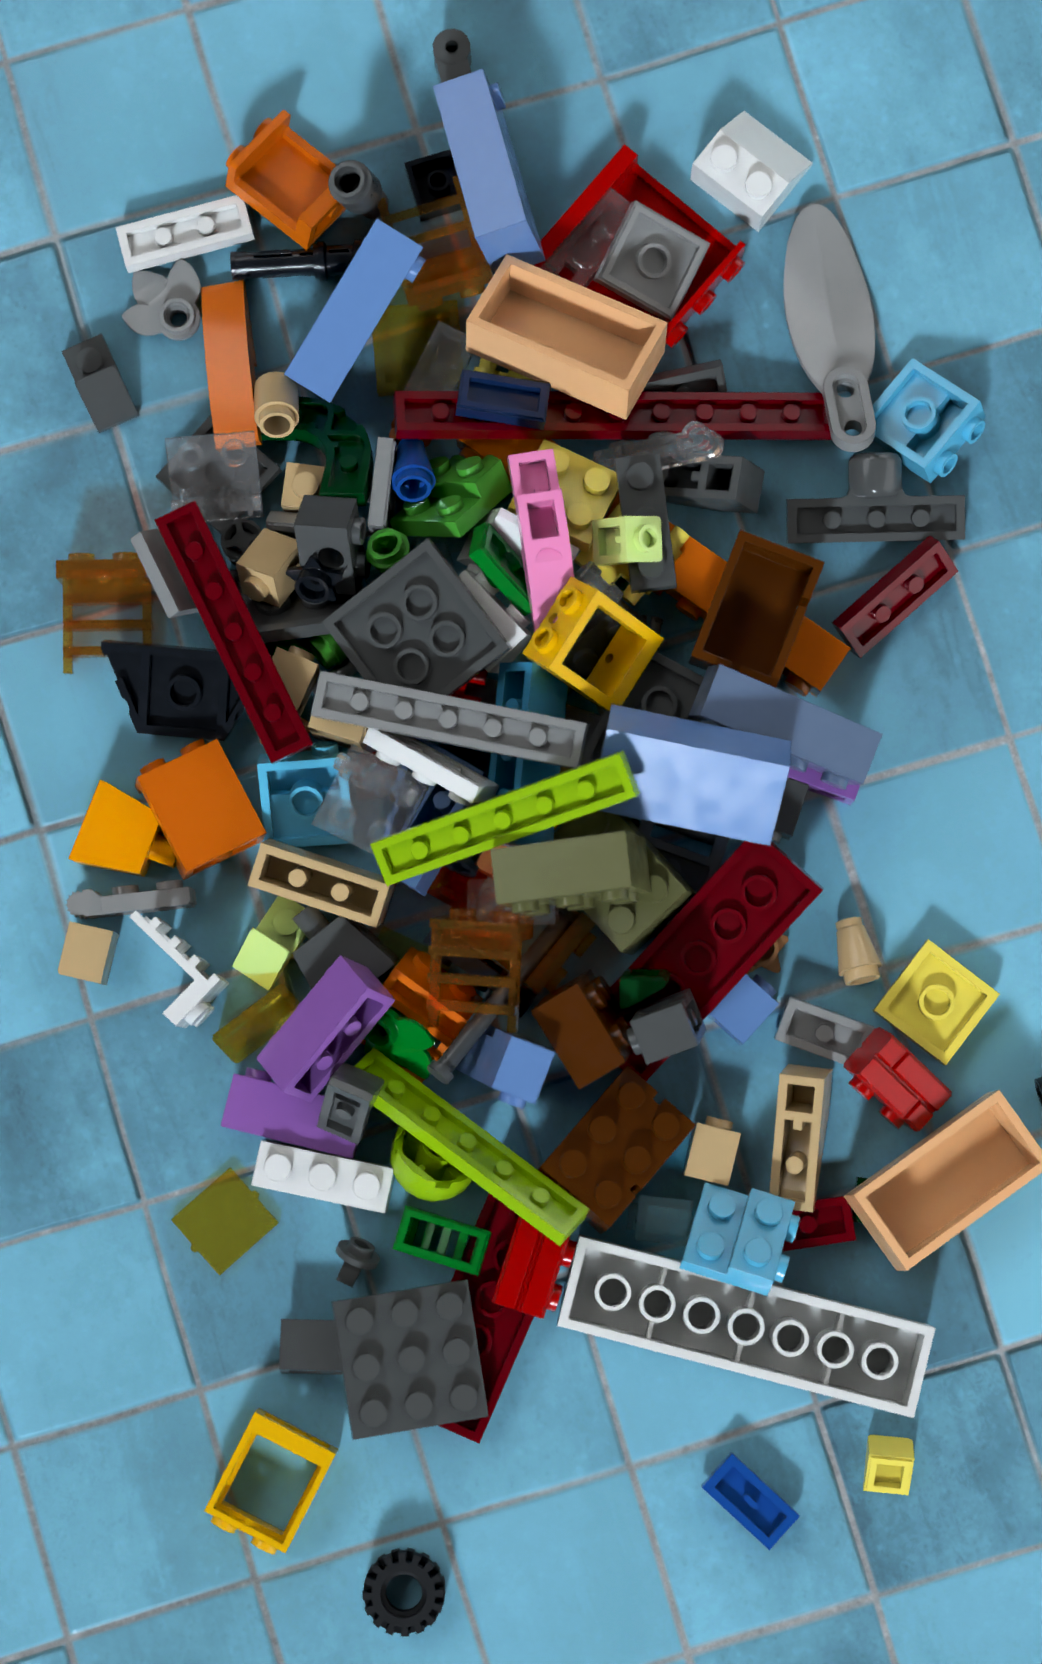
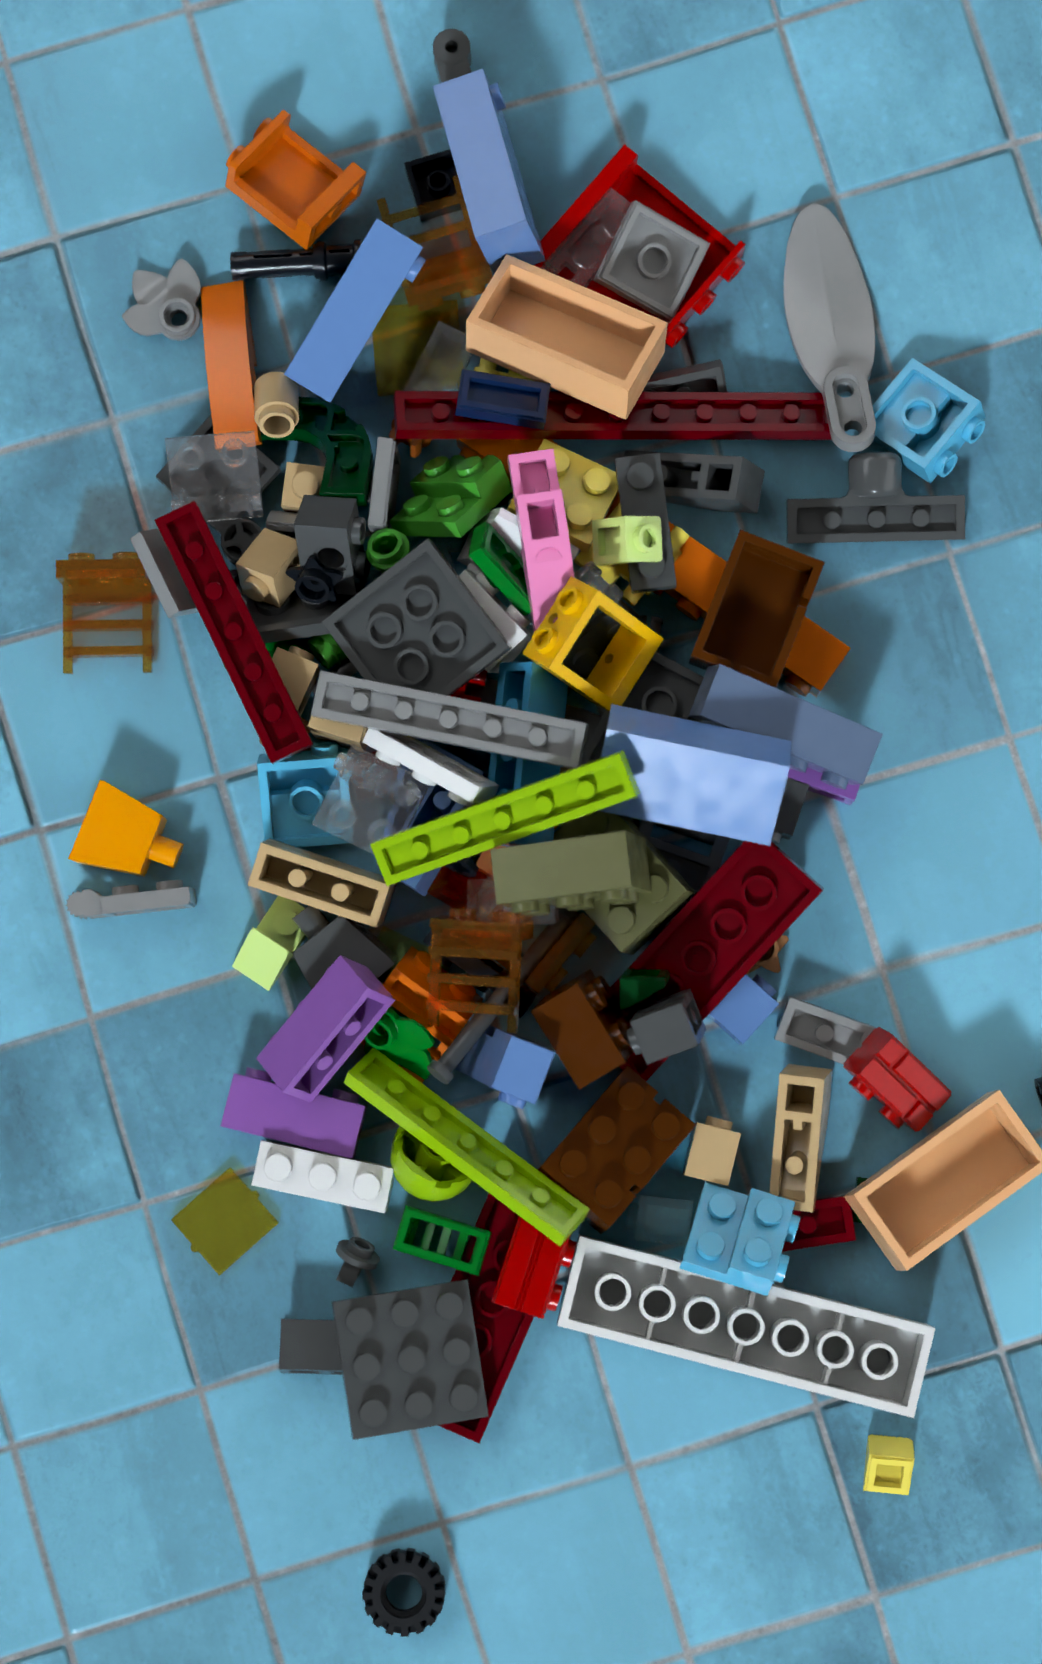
tan panel [58,921,119,985] -> none
dark grey slope [61,334,139,433] -> none
black wing [101,639,273,741] -> none
white plate [115,195,255,273] -> none
white plate [130,910,229,1028] -> none
orange panel [135,739,267,880] -> none
yellow window [204,1408,339,1555] -> none
clear yellow slope [212,983,300,1063] -> none
dark grey slope [317,1063,384,1145] -> none
dark grey piece [328,160,389,219] -> none
blue cone [391,439,436,502] -> none
clear plate [593,421,725,472] -> none
white slope [690,111,812,232] -> none
blue plate [701,1452,800,1550] -> none
dark red plate [831,535,958,659] -> none
tan cone [835,917,882,986] -> none
light yellow plate [872,939,1000,1065] -> none

